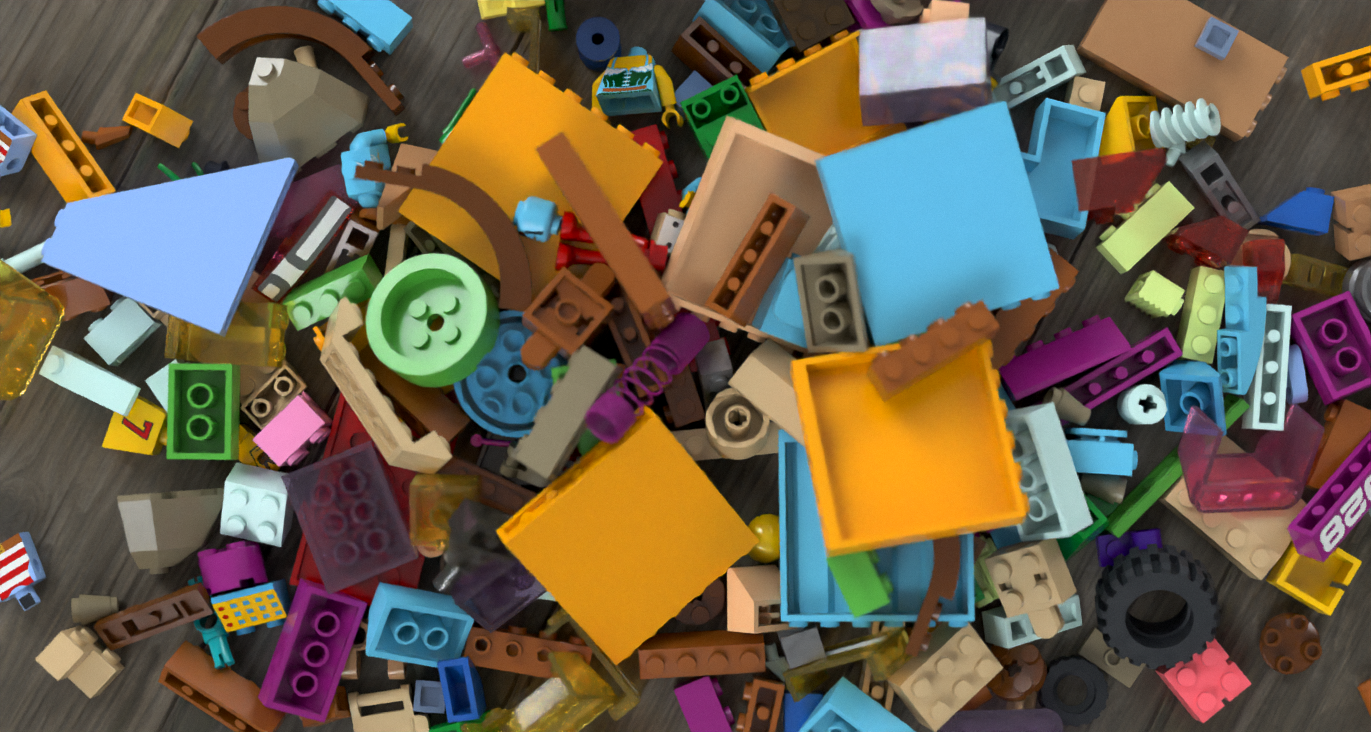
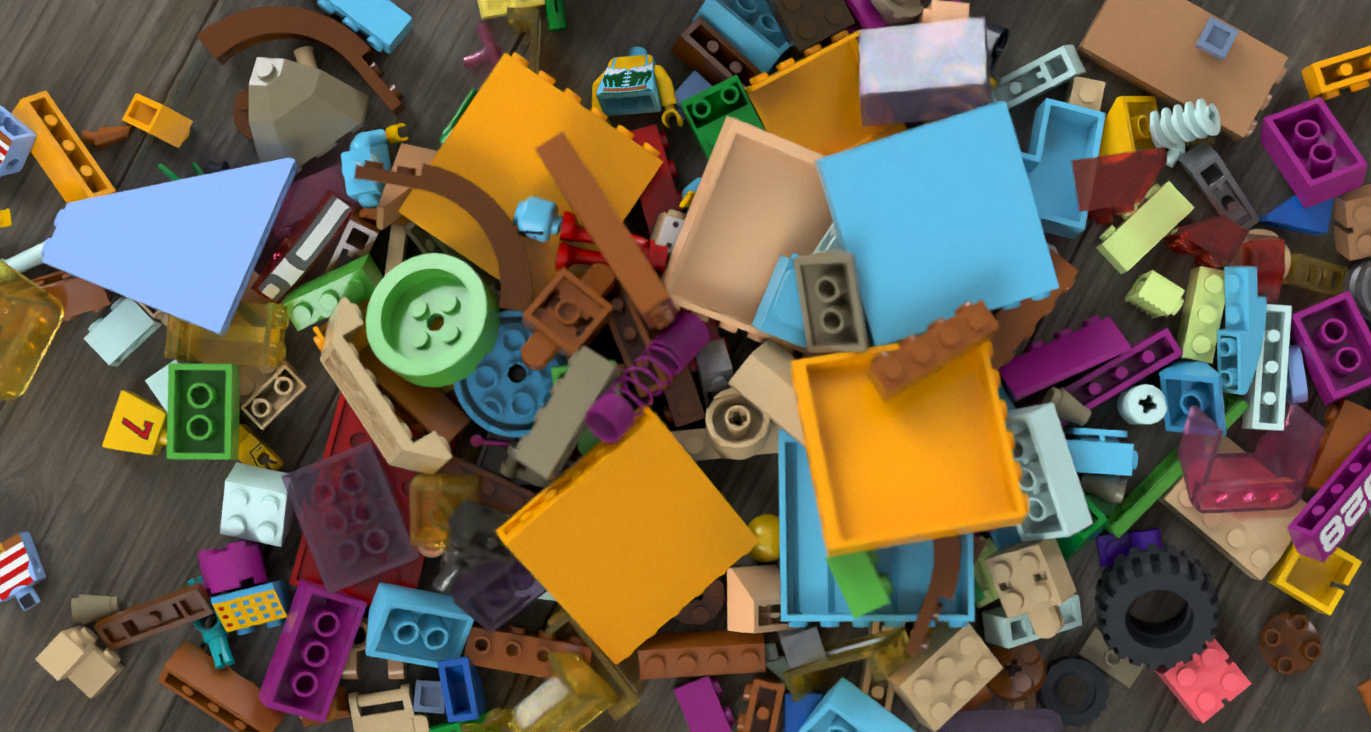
light aqua slope [39,345,141,417] -> none
dark tan brick [117,488,224,574] -> none
bright pink brick [252,391,333,467] -> none
dark blue piece [576,17,622,72] -> none
dark orange brick [705,193,810,328] -> none
none -> magenta brick [1260,97,1368,208]

